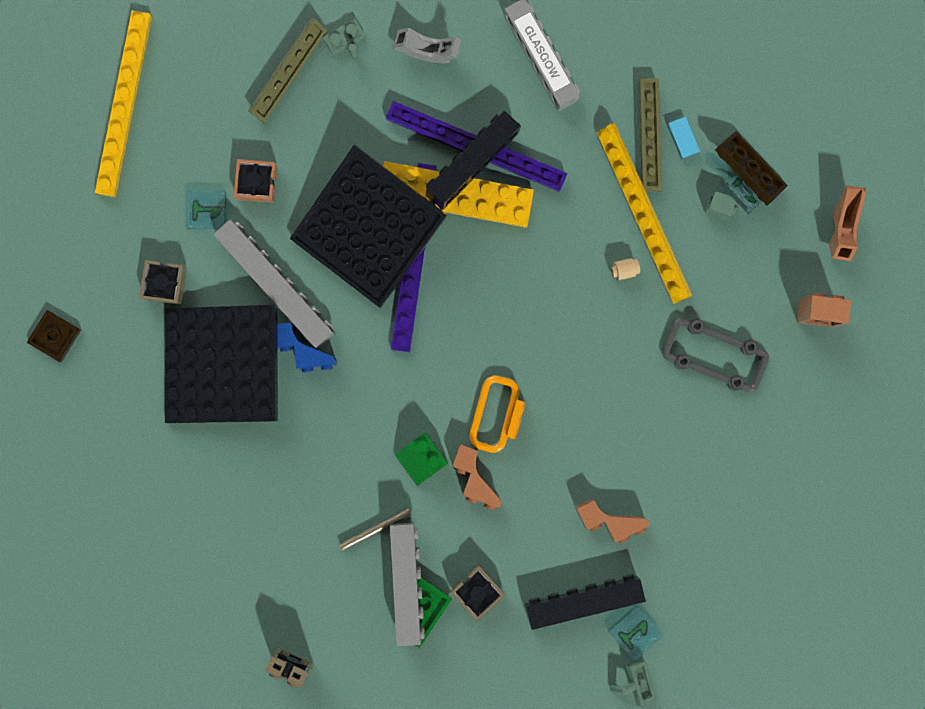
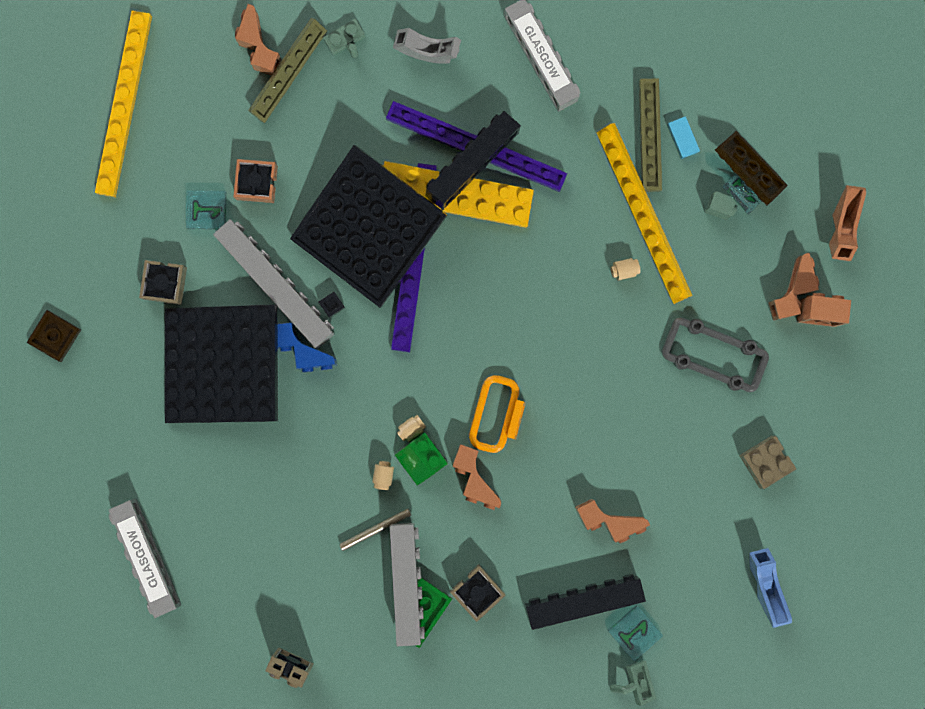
none -> light grey brick [109,499,181,618]
none -> nougat arch [235,4,282,76]
none -> black plate [319,291,345,318]
none -> tan brick [372,461,394,490]
none -> tan brick [397,415,426,442]
none -> dark tan piece [739,436,796,489]
none -> medium blue arch [749,548,792,628]
none -> nougat arch [769,253,819,321]

